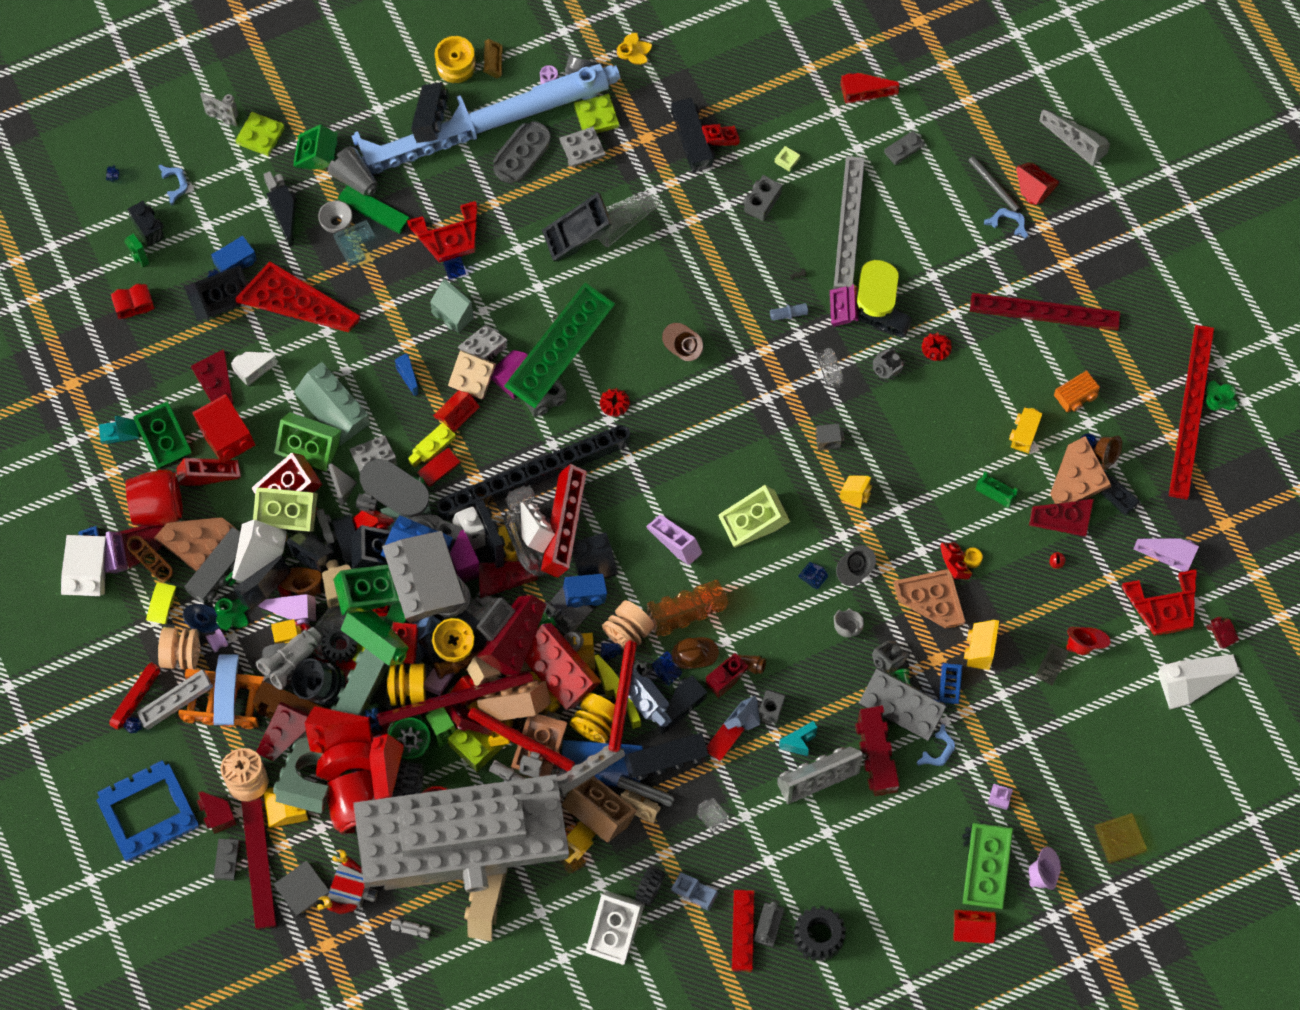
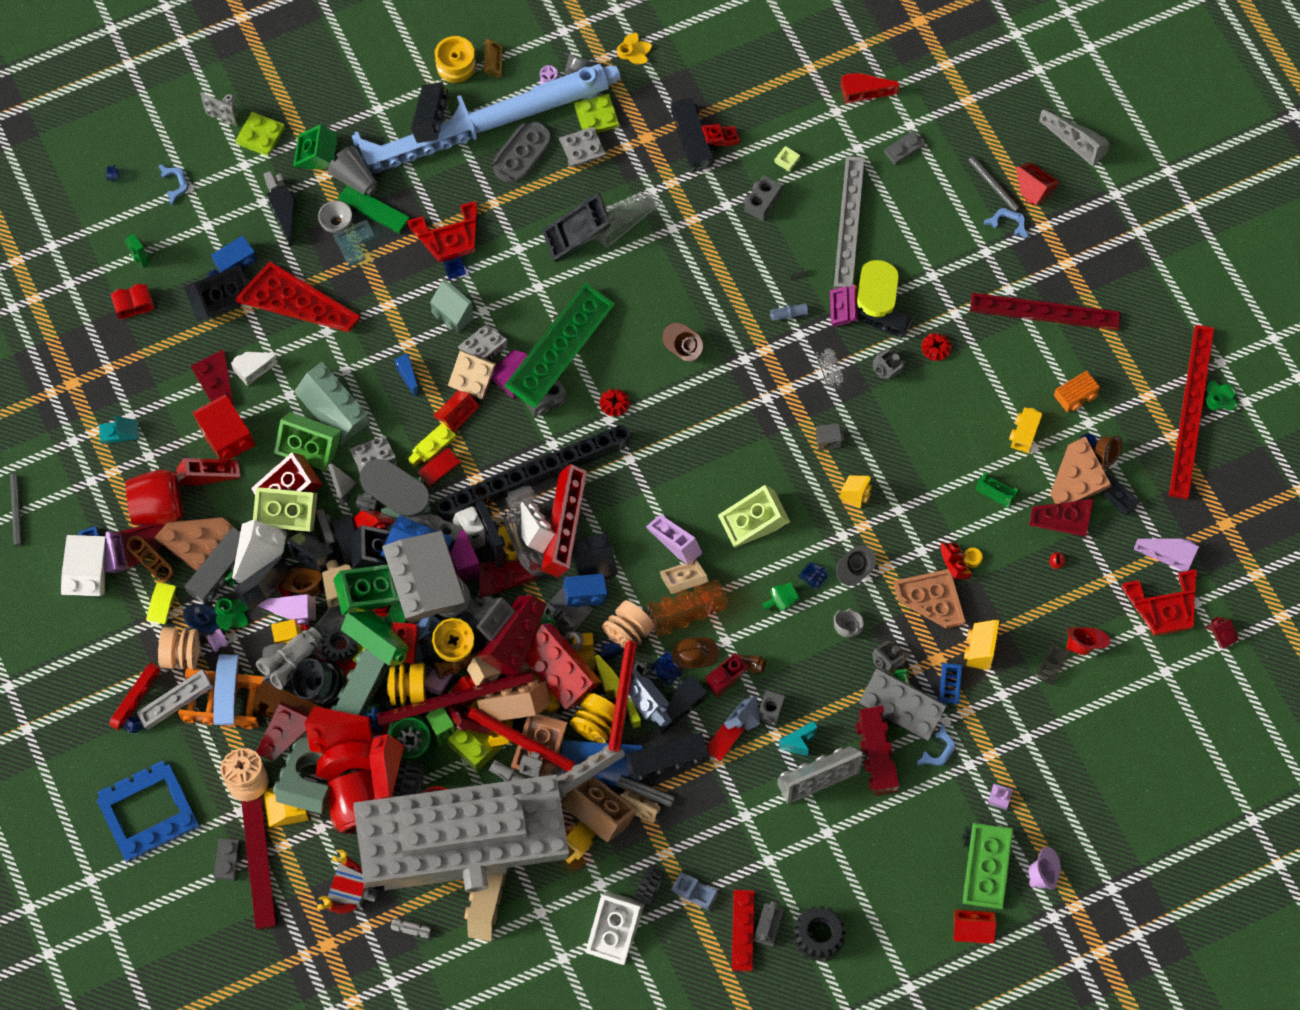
black brick [127,200,164,247] -> none
green slope [133,401,192,468] -> none
dark red slope [197,791,237,834] -> none
dark grey tile [274,861,329,917] -> none
clear brick [697,798,728,834] -> none
clear yellow tile [1094,813,1147,864] -> none
white wedge [1158,655,1239,709] -> none
none -> dark grey bar [10,474,22,547]
none -> tan plate [660,560,708,594]
none -> green piece [762,582,800,611]

